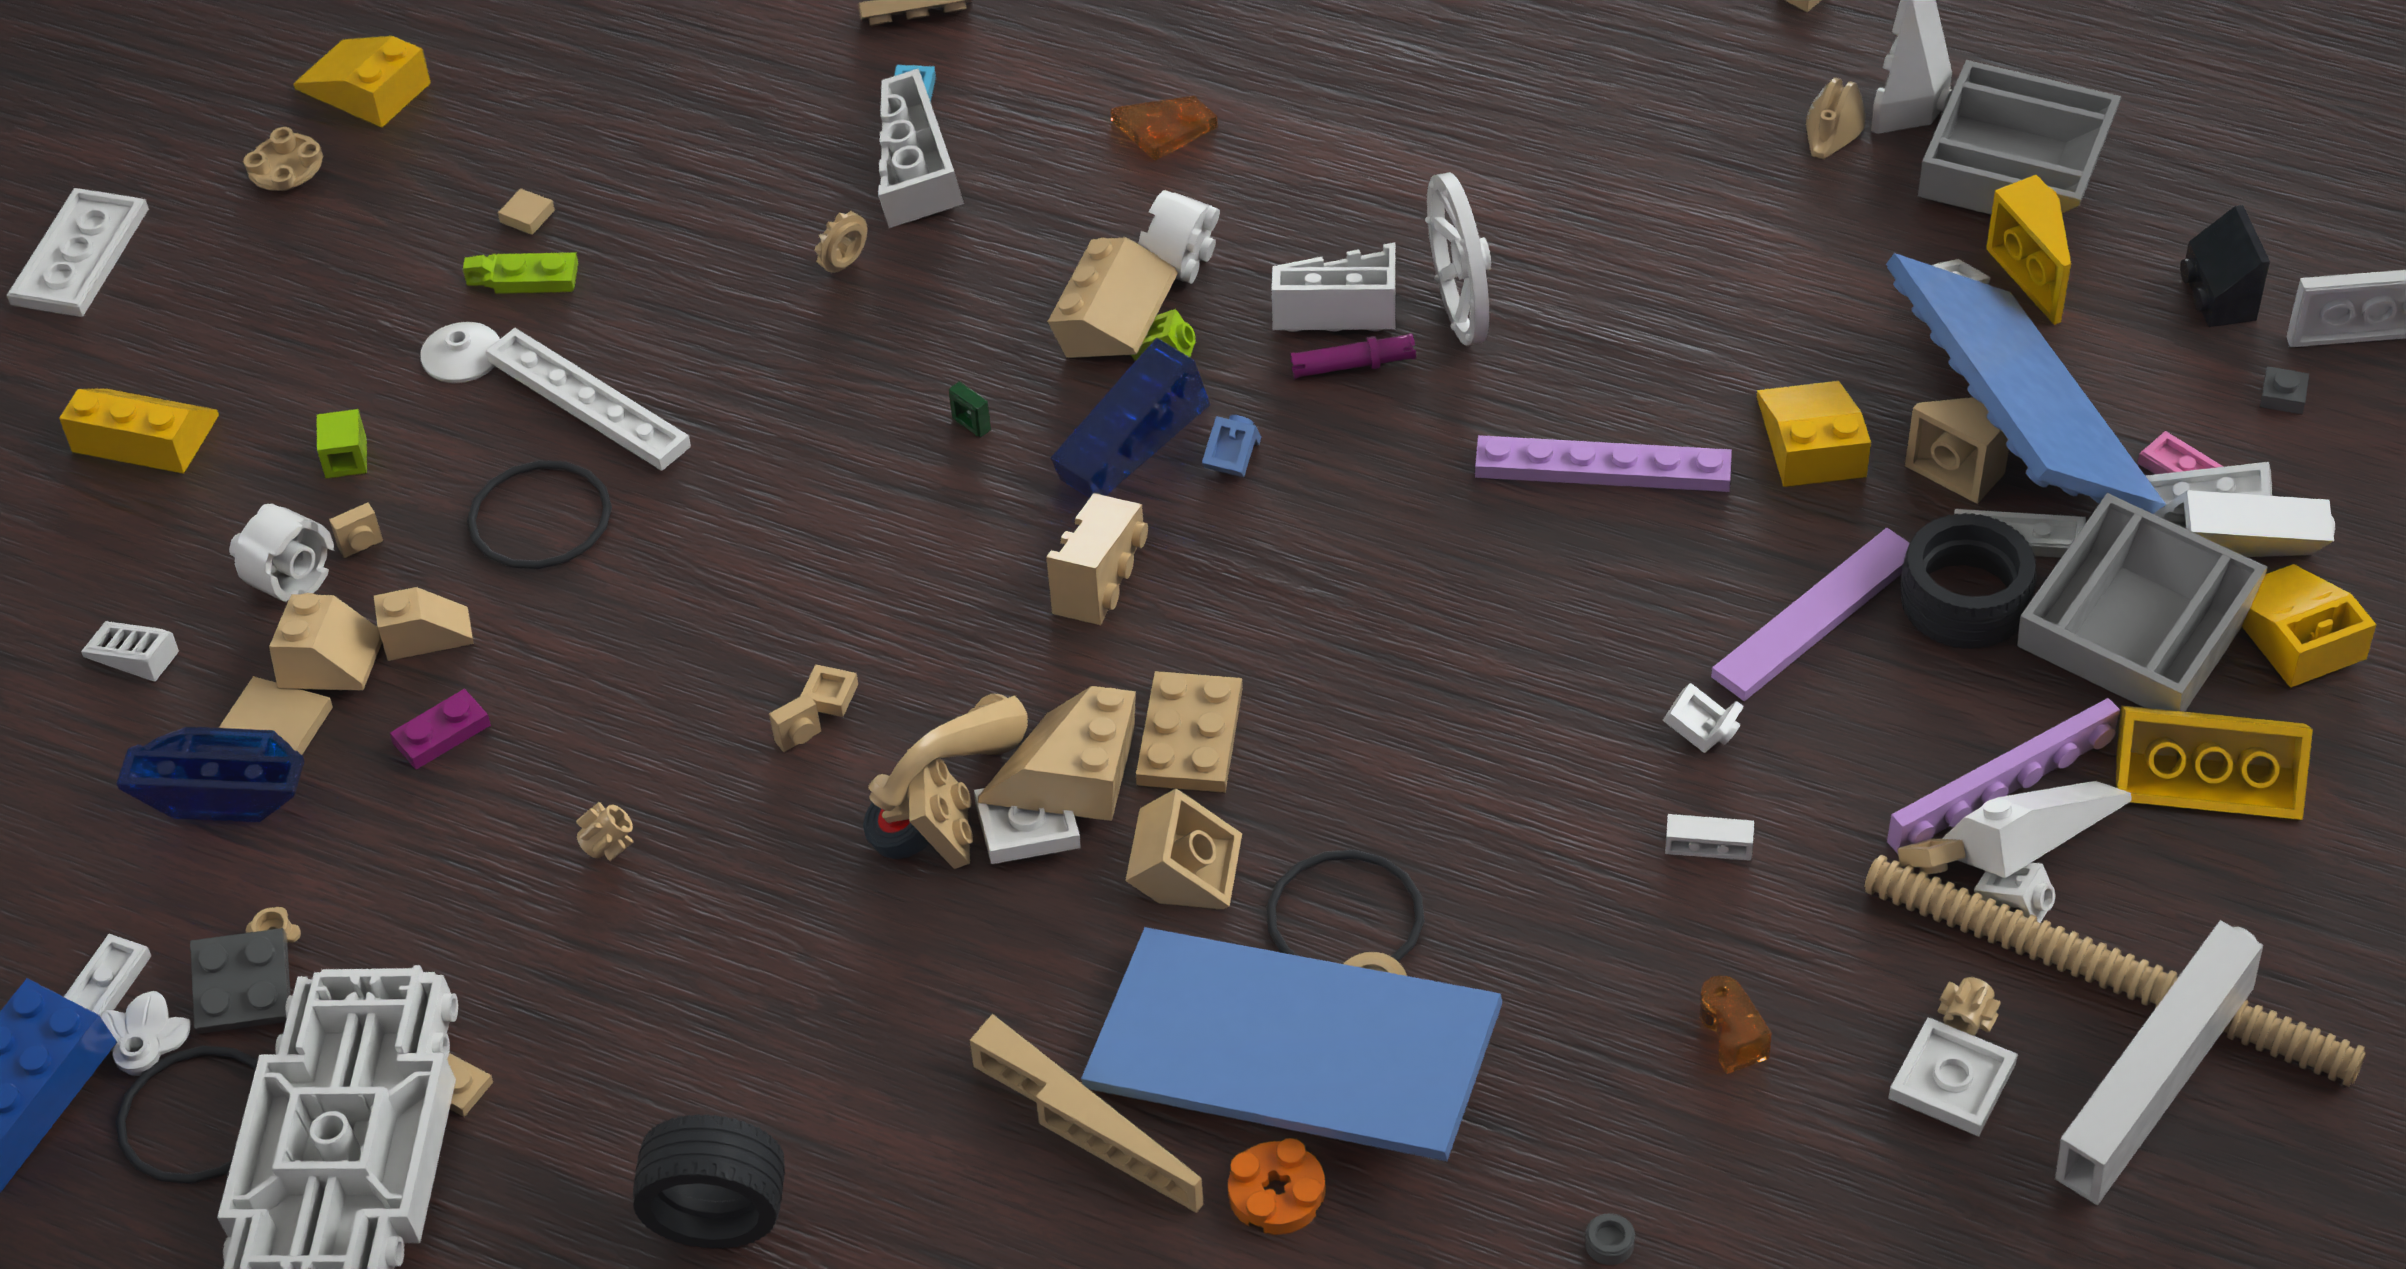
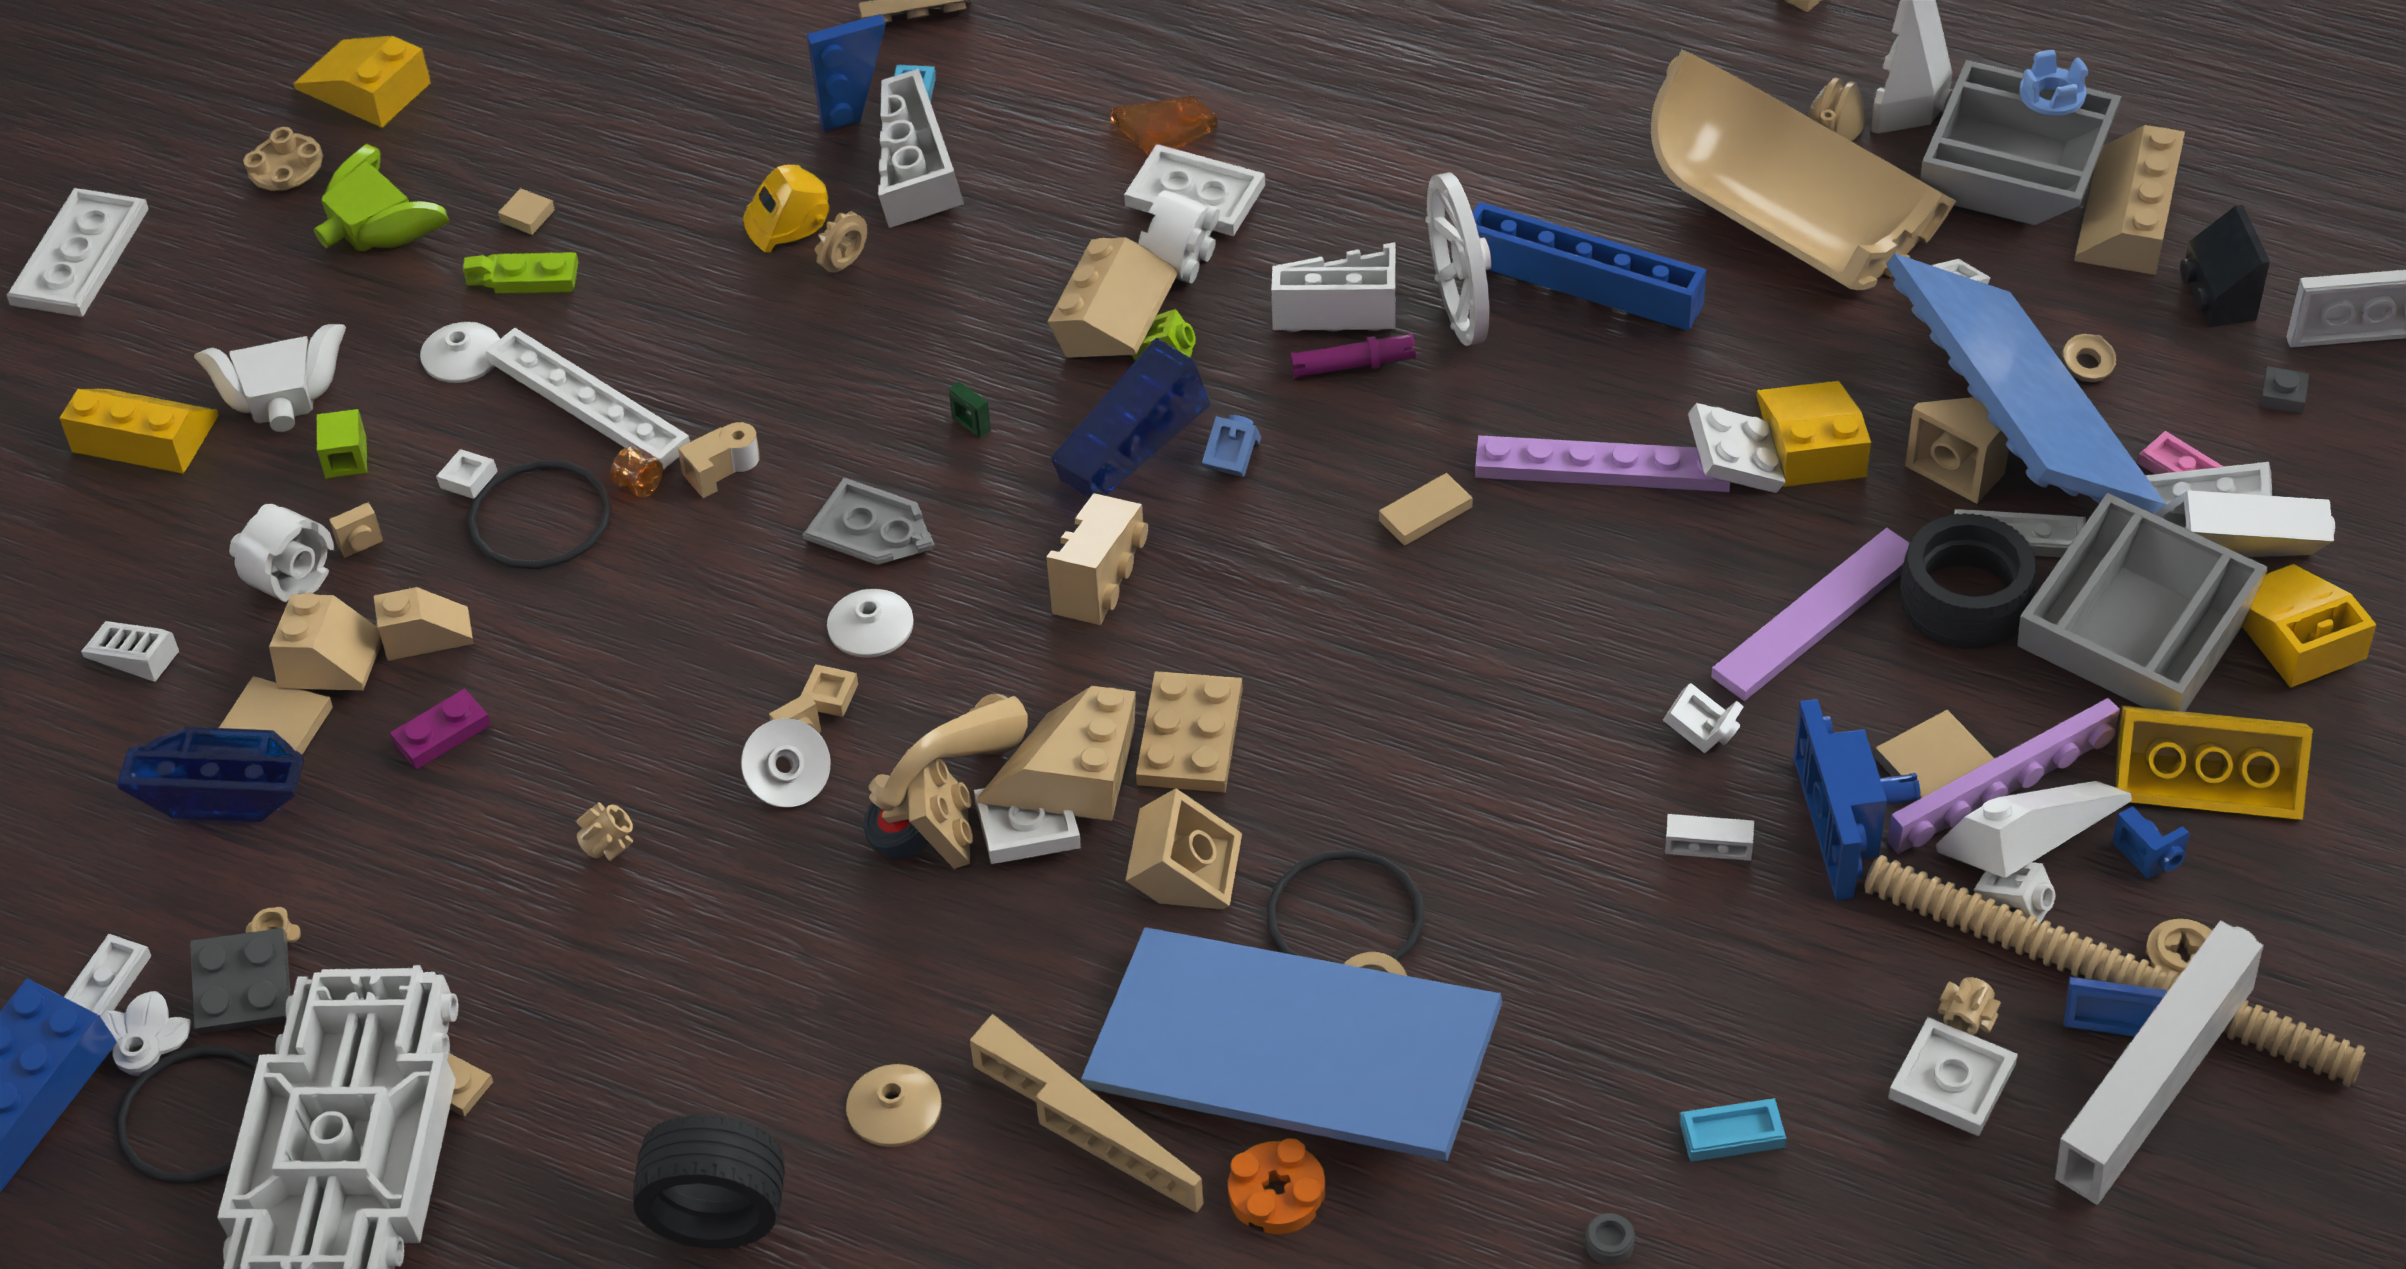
clear orange leg [1700,975,1772,1074] -> none
tan plate [1897,839,1966,874] -> none
yellow slope [1986,174,2071,325] -> none
none -> white torso [194,324,346,432]
none -> lime torso [314,144,449,252]
none -> white plate [436,449,498,499]
none -> clear orange wheel [610,446,664,498]
none -> tan leg [678,422,759,498]
none -> white dish [741,718,831,808]
none -> yellow helmet [743,165,829,252]
none -> light grey tile [803,478,935,565]
none -> blue wing [806,14,886,132]
none -> white dish [827,589,914,658]
none -> tan dish [846,1064,942,1147]
none -> white plate [1124,144,1265,236]
none -> tan tile [1379,473,1473,546]
none -> blue brick [1472,201,1707,331]
none -> tan panel [1651,49,1956,290]
none -> medium azure tile [1679,1098,1786,1162]
none -> white plate [1688,403,1785,493]
none -> blue brick [1793,699,1921,901]
none -> tan tile [1874,709,1994,799]
none -> light blue piece [2019,50,2088,116]
none -> tan piece [2060,334,2116,382]
none -> blue tile [2063,977,2167,1037]
none -> tan slope [2074,125,2185,275]
none -> blue bracket [2111,806,2190,879]
none -> tan gear [2145,919,2212,978]

